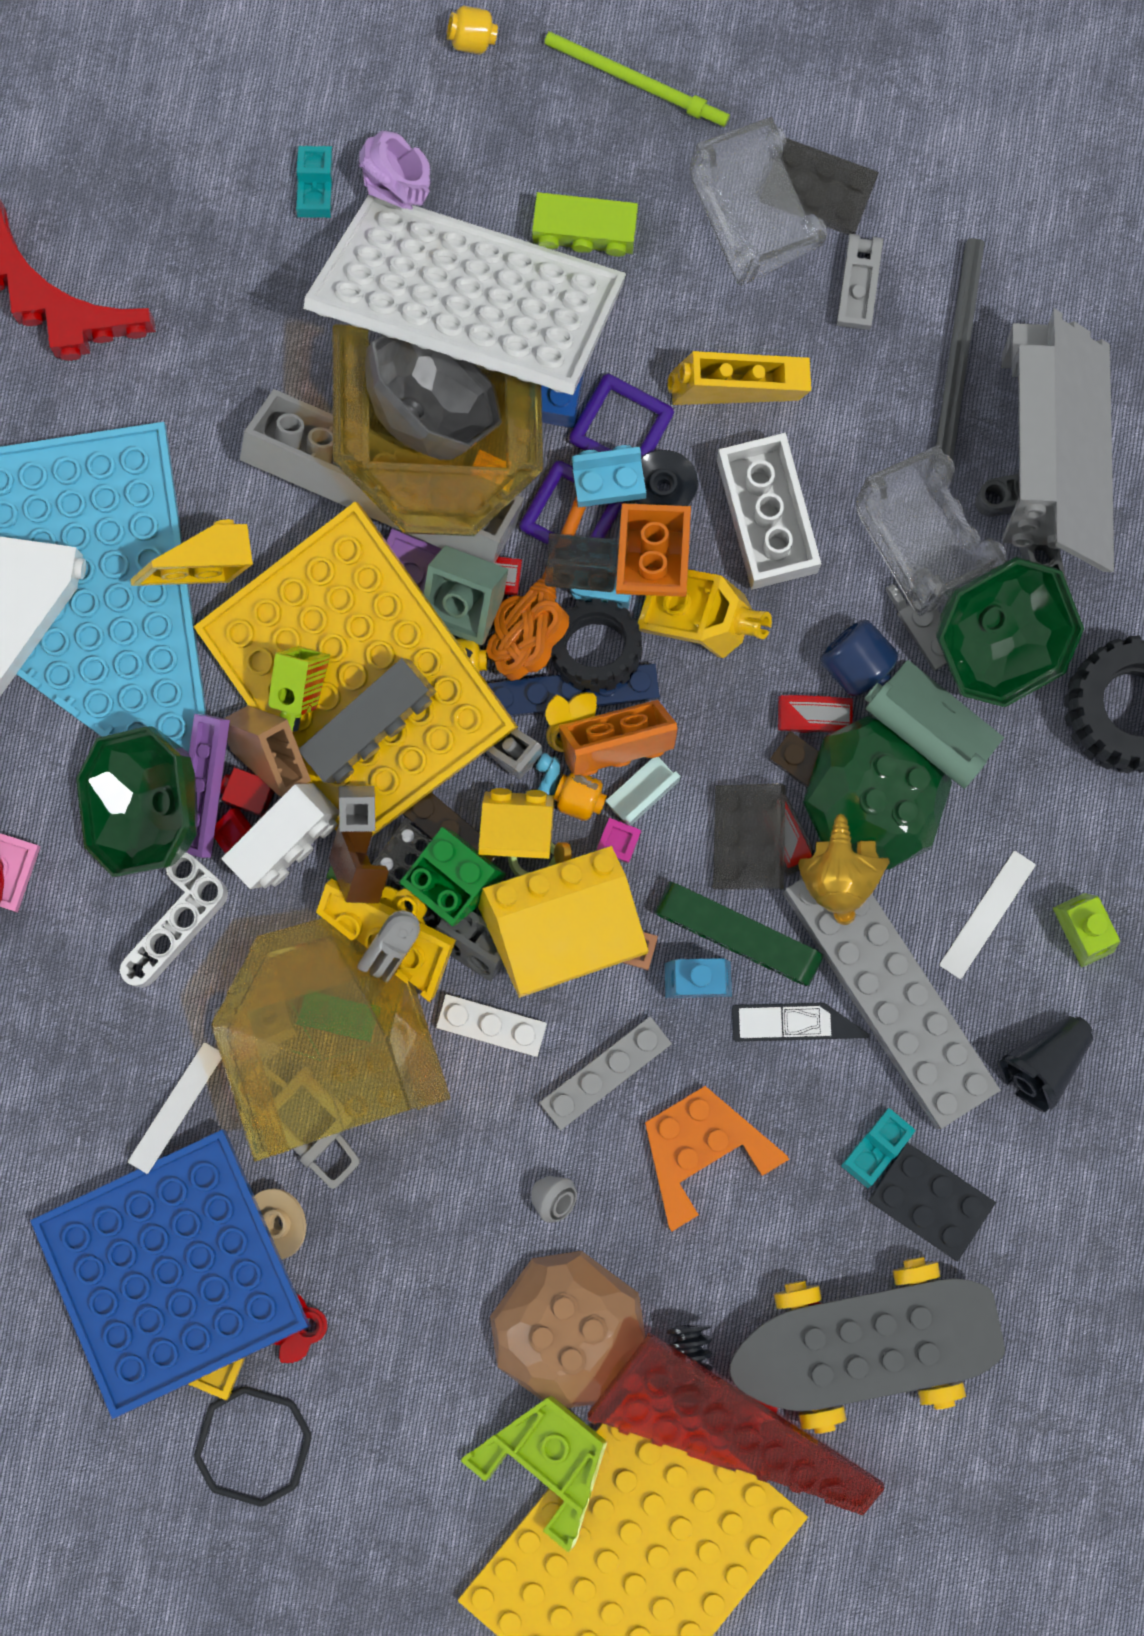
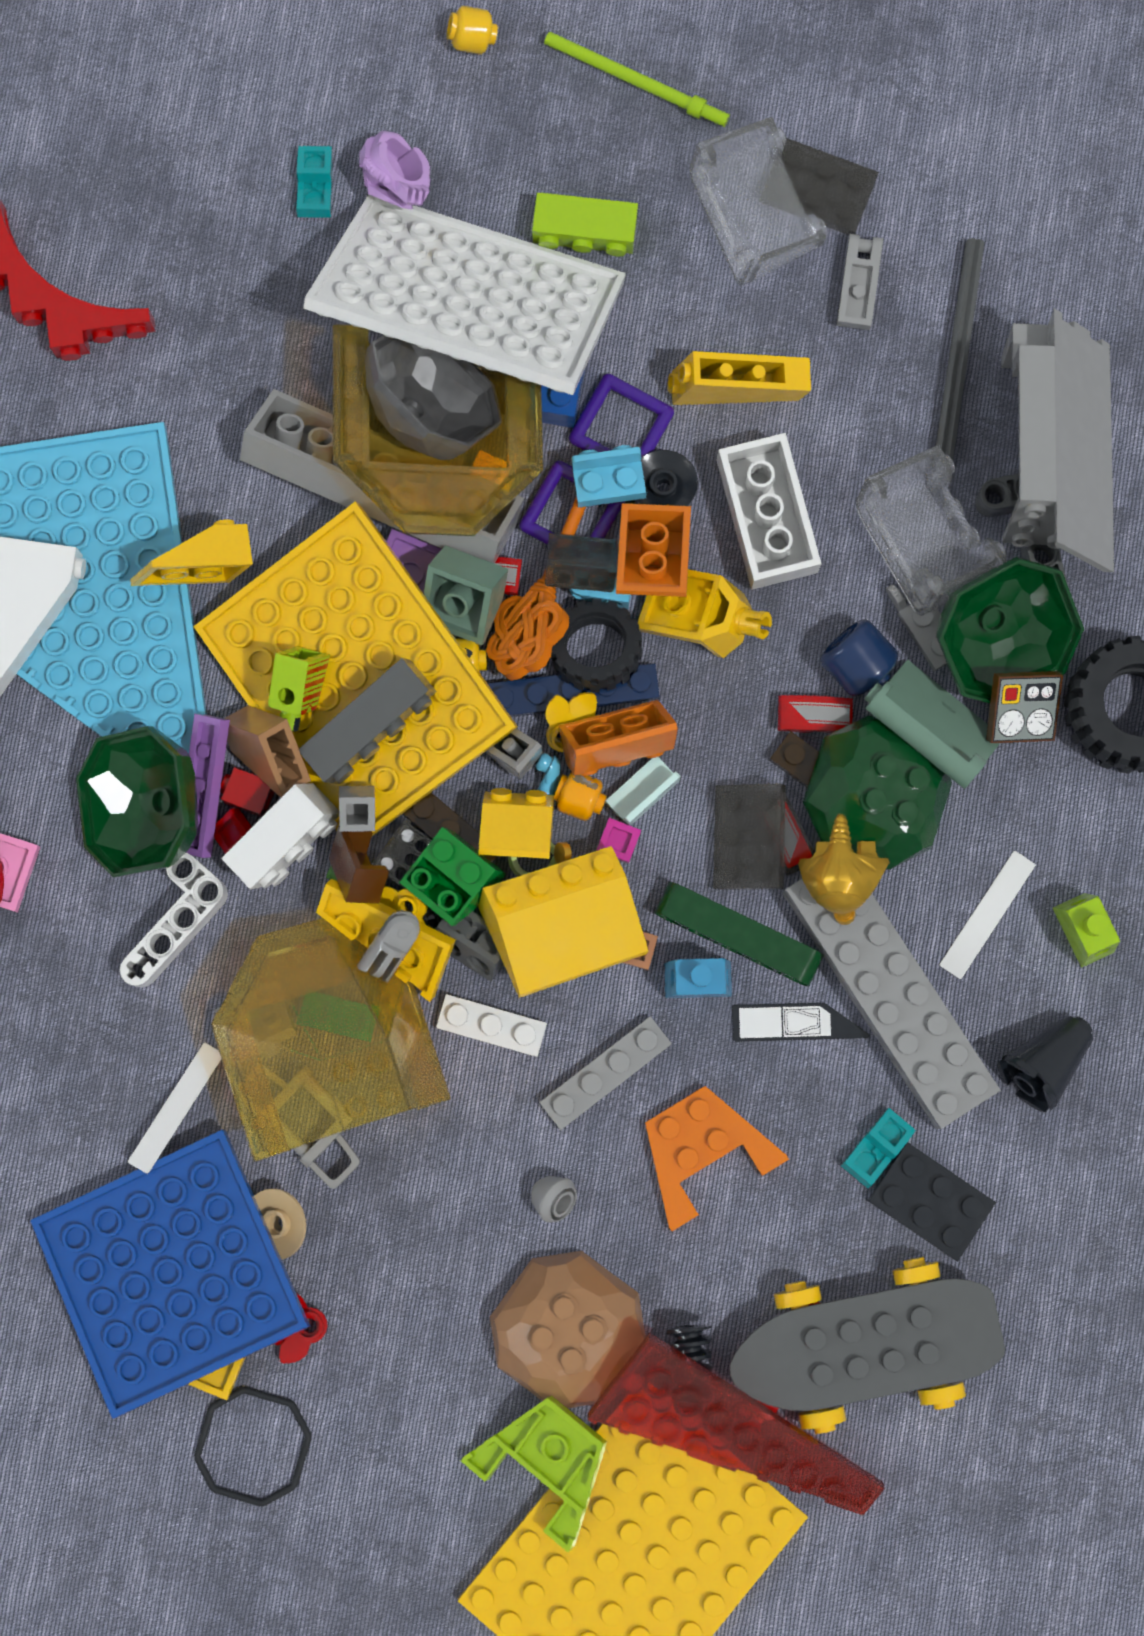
none -> tile [986,671,1063,743]

